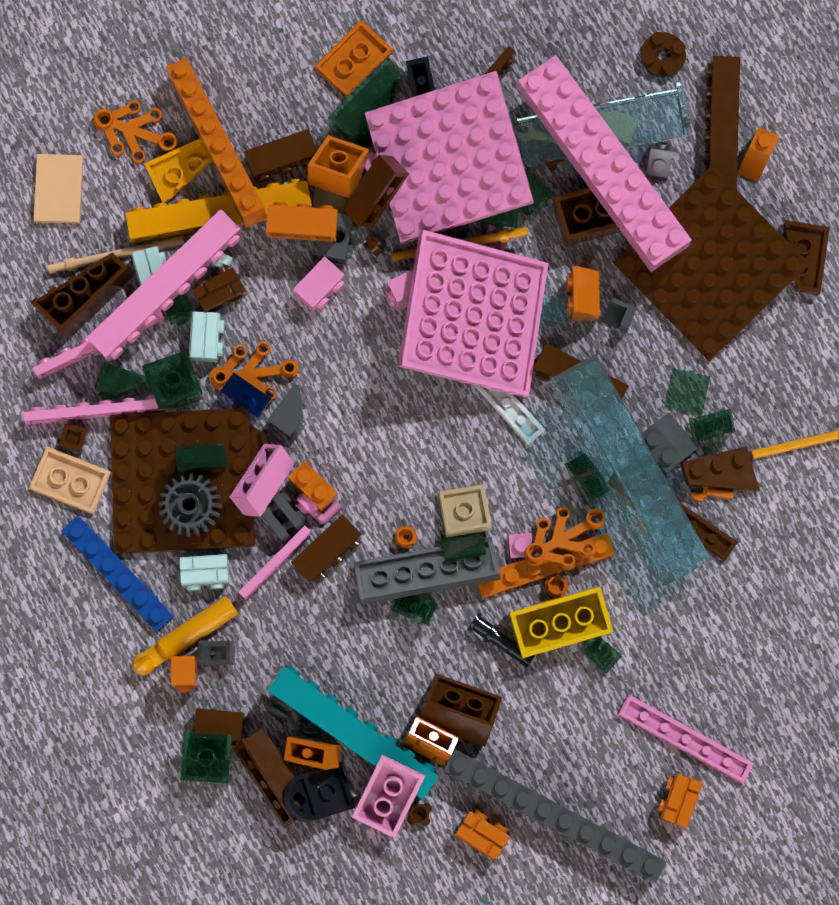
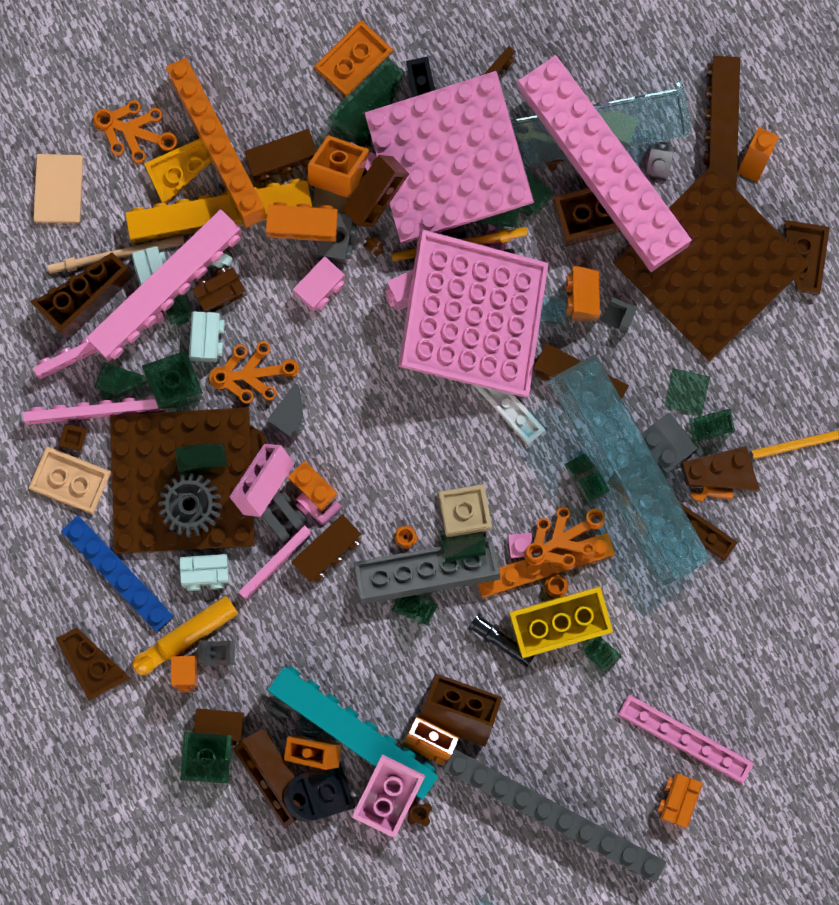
clear blue tile [220,372,272,418] -> none
orange brick [454,810,510,861] -> none
reddish brown plate [640,32,686,78] -> none
none -> reddish brown wing [56,627,131,701]

